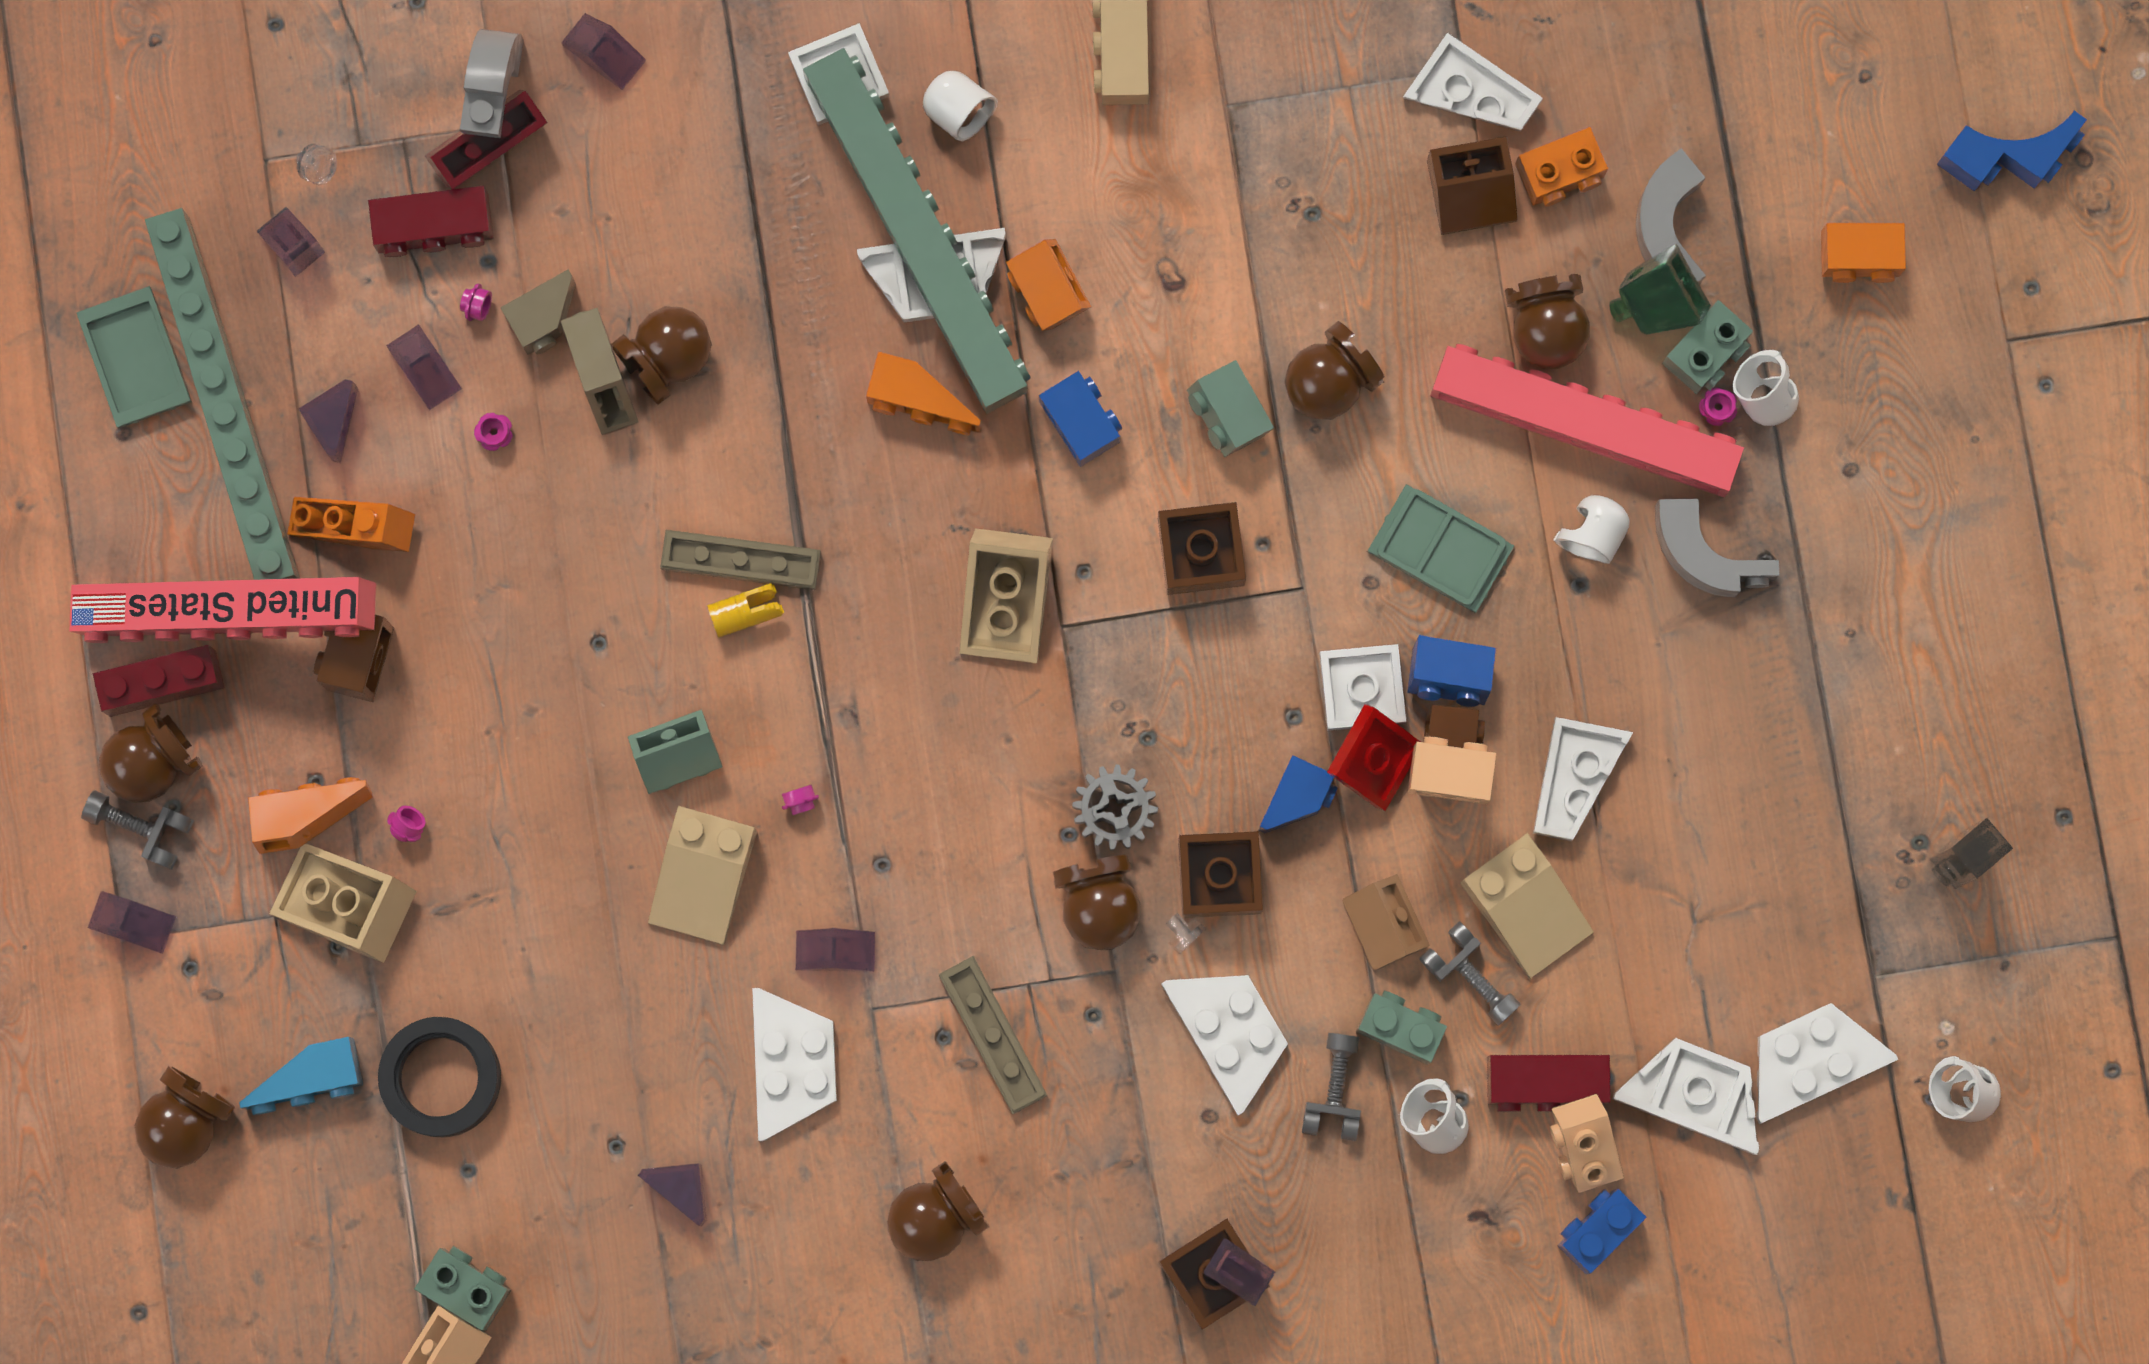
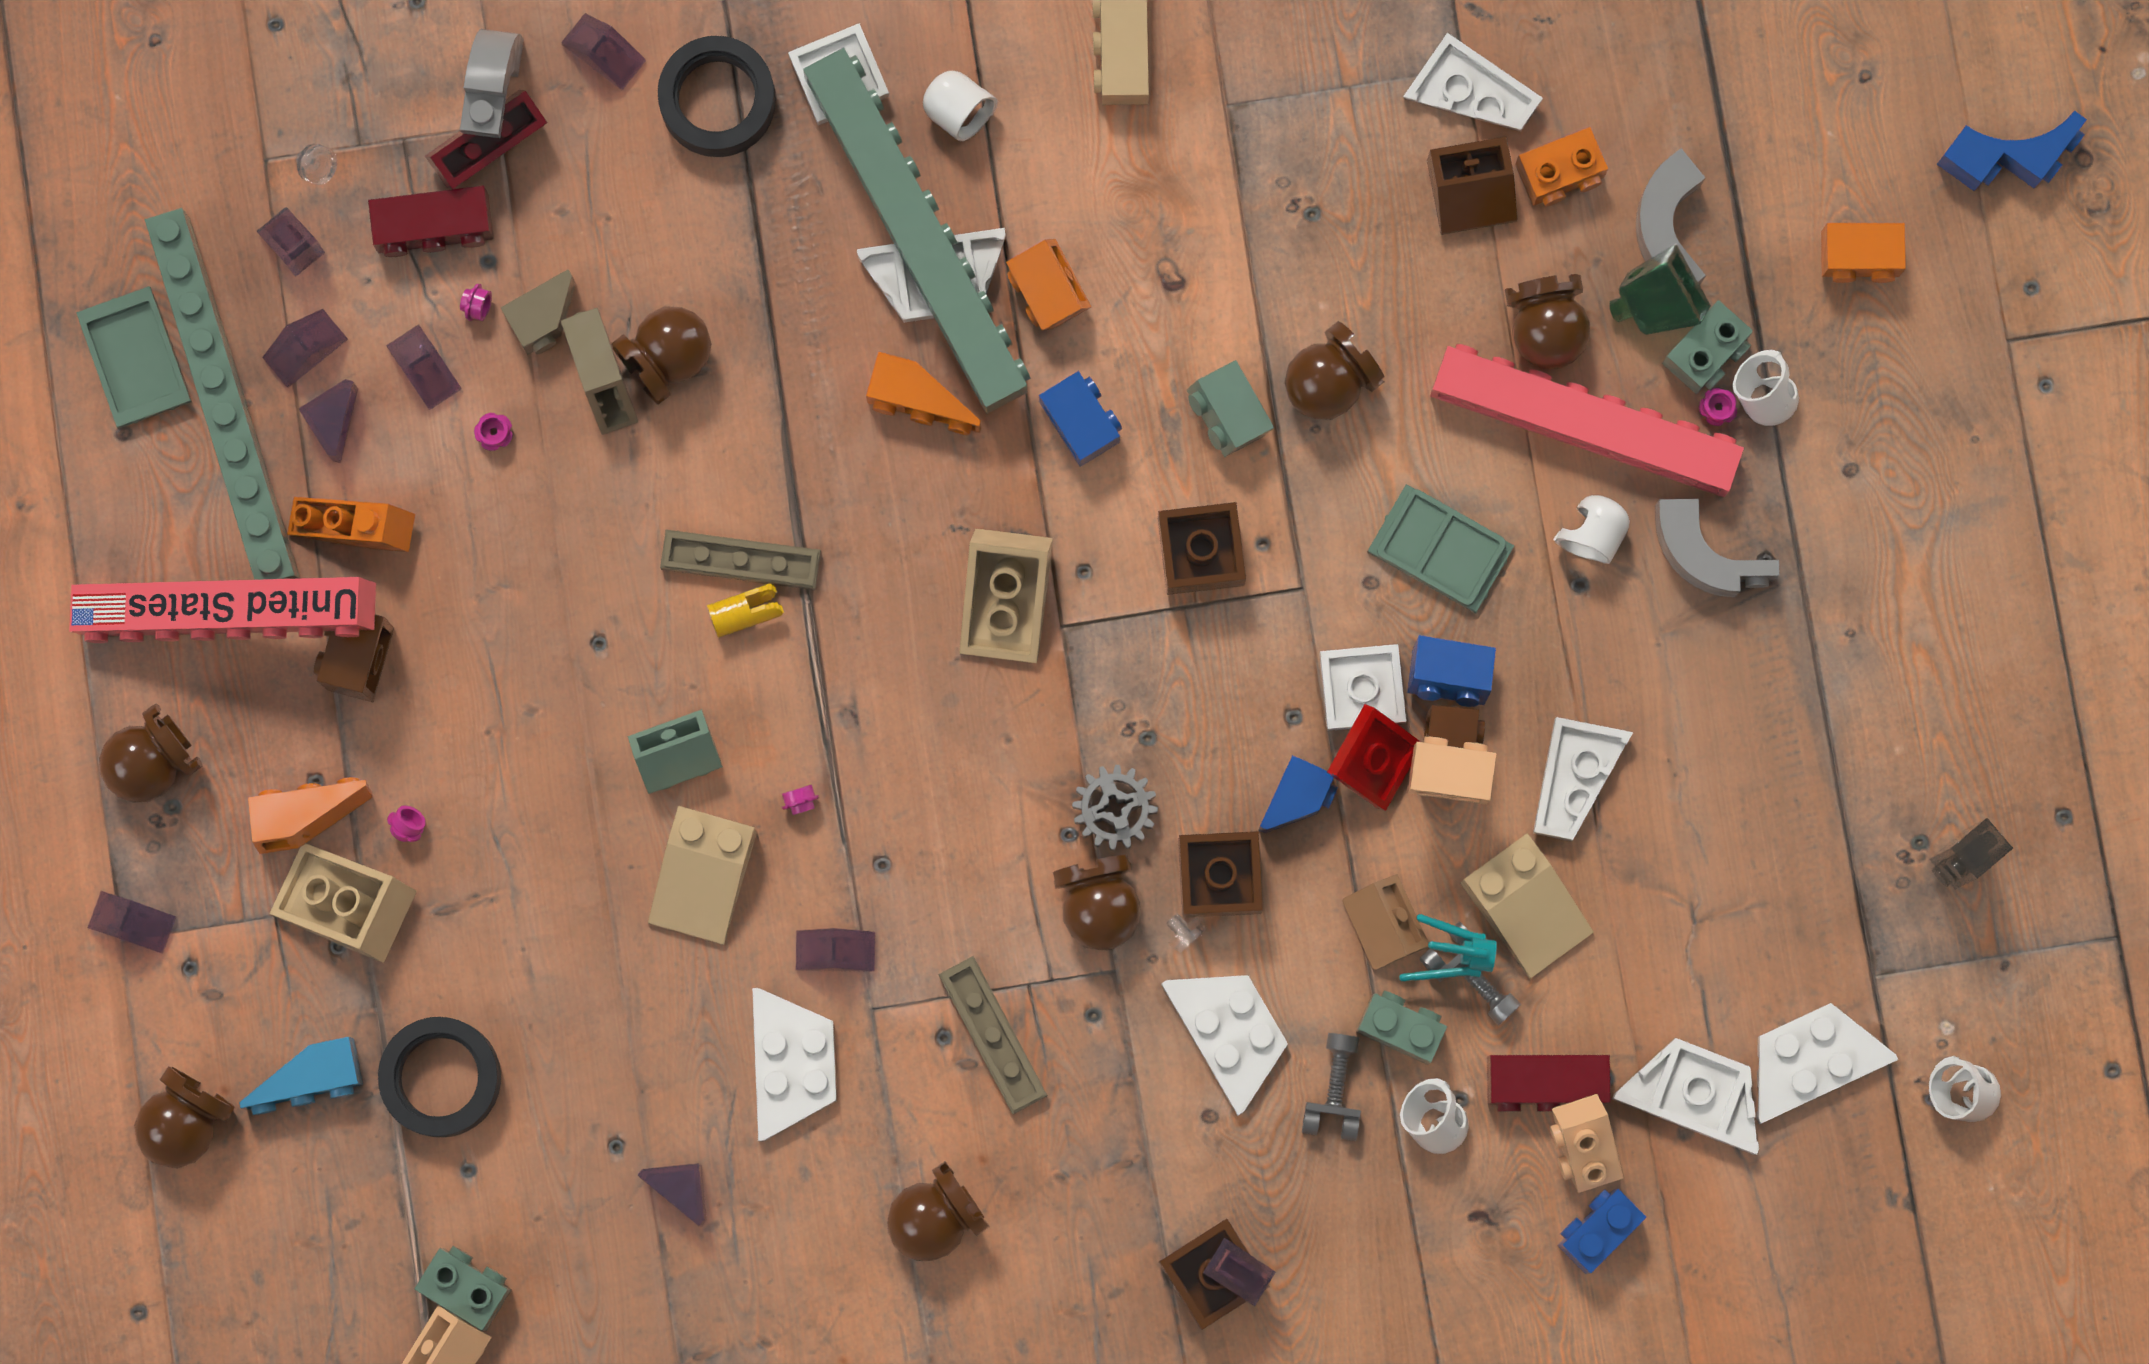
flat silver bar [81,790,194,870] -> none
dark red brick [92,645,225,717] -> none
none -> slope [262,309,348,388]
none -> black tyre [658,36,776,157]
none -> teal plant [1399,914,1497,981]

